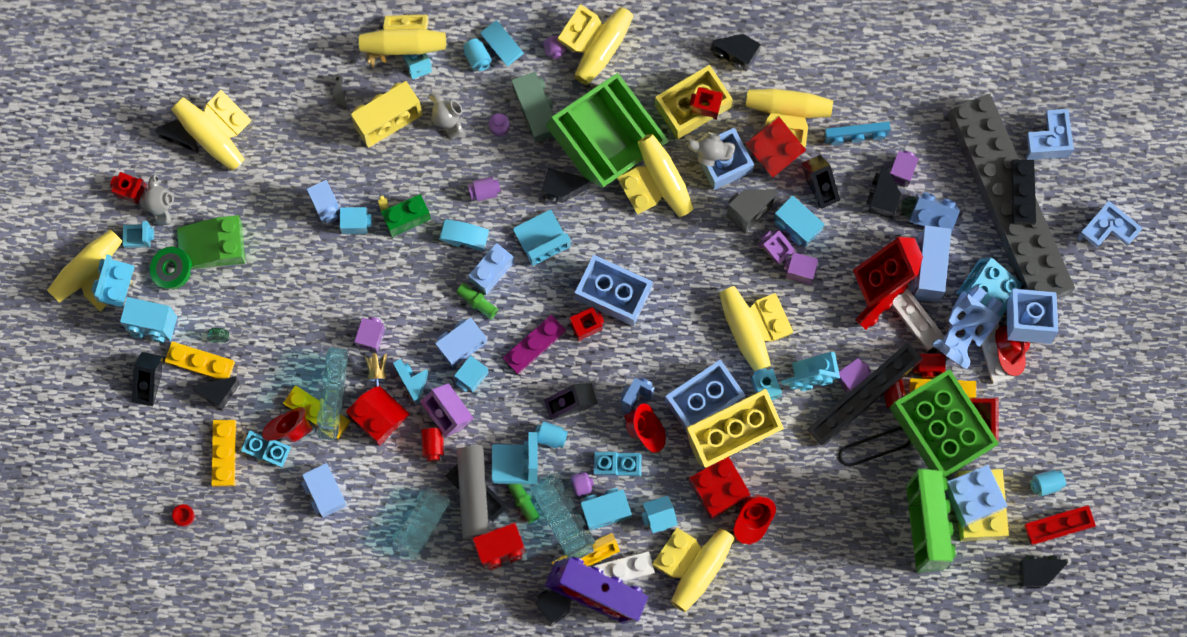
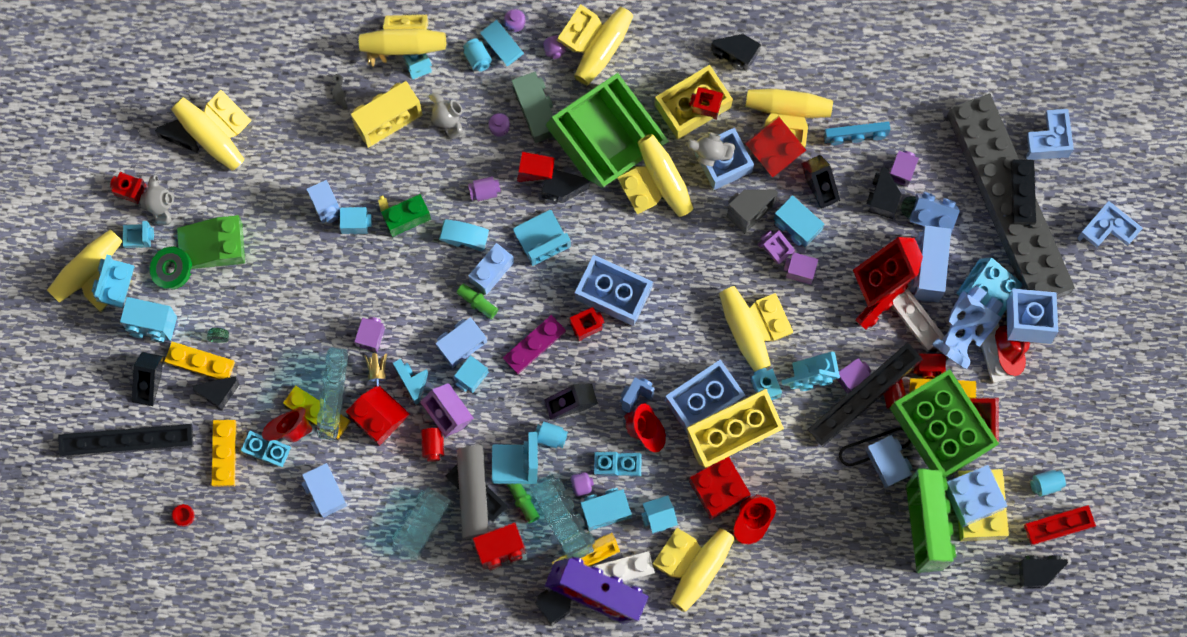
none -> black plate [58,424,194,458]
none -> medium lavender piece [504,9,525,32]
none -> red slope [517,152,555,182]
none -> light blue brick [865,435,912,488]

